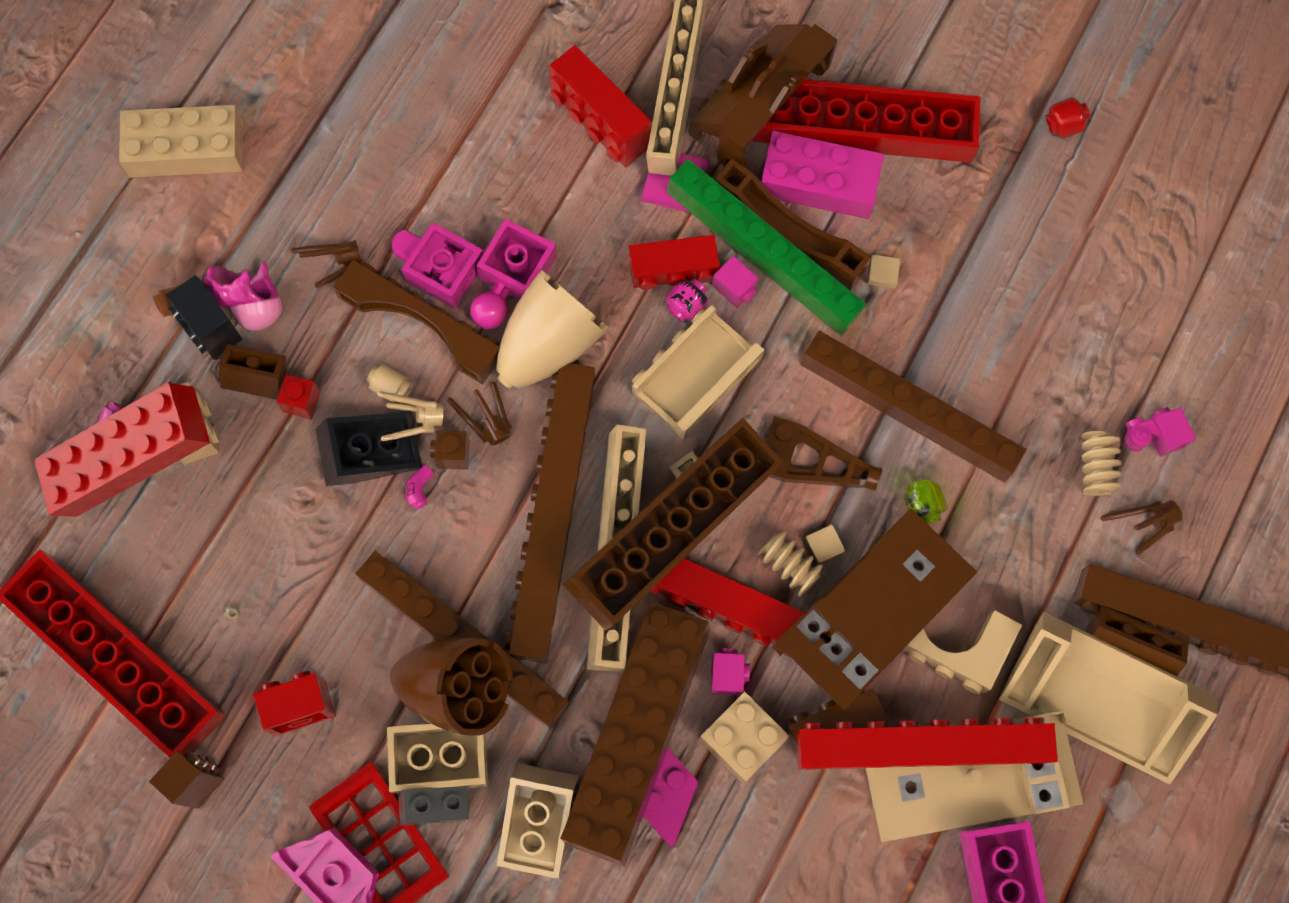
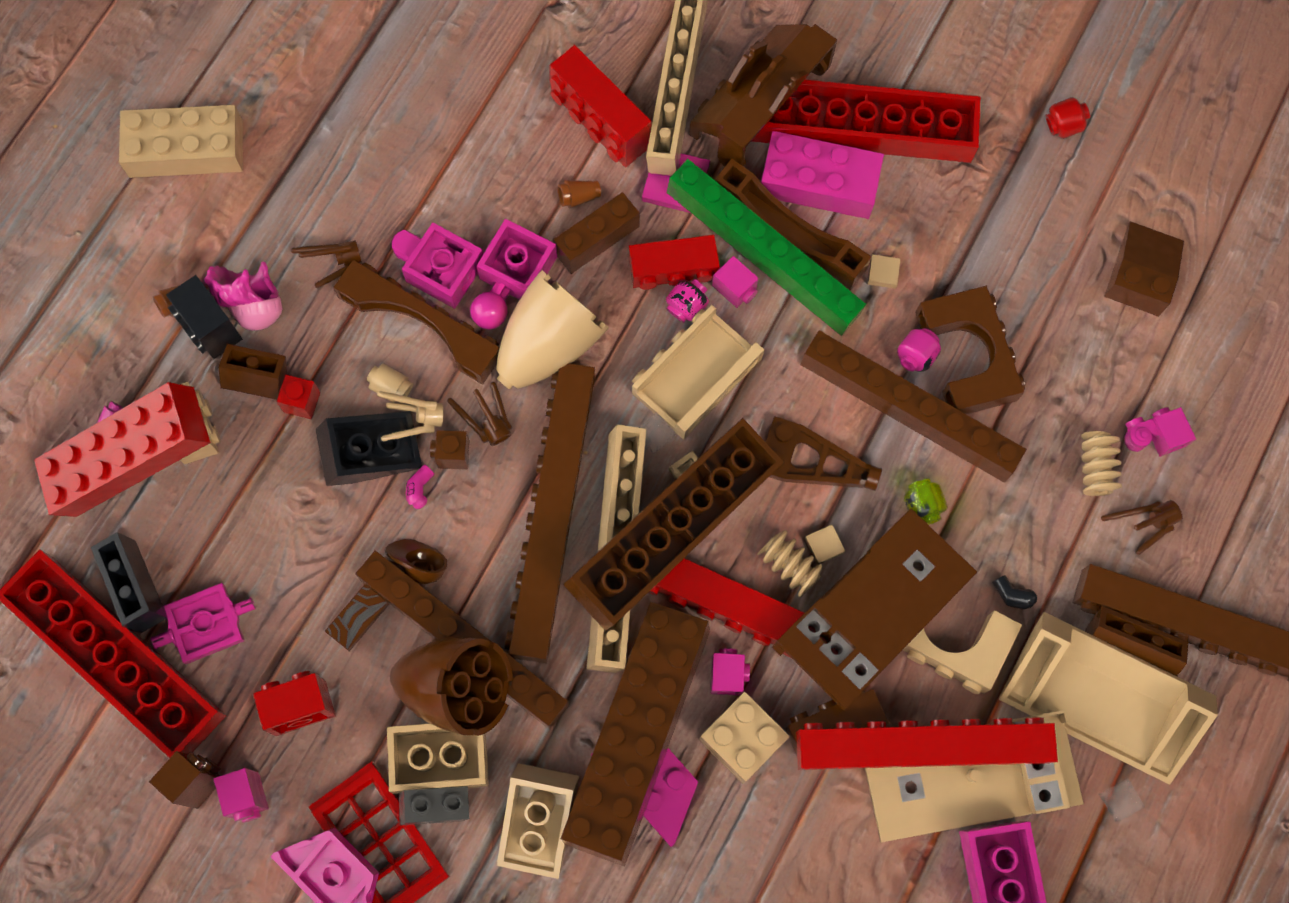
none -> black brick [91,532,167,633]
none -> dark pink plate [151,583,256,664]
none -> dark pink brick [213,768,269,823]
none -> tile [325,584,390,652]
none -> reddish brown cap [385,539,447,585]
none -> reddish brown brick [553,192,640,274]
none -> dark orange cone [557,180,601,208]
none -> dark pink head [897,328,941,372]
none -> reddish brown arch [915,285,1025,414]
none -> black arm [992,575,1037,609]
none -> reddish brown slope [1104,221,1184,317]

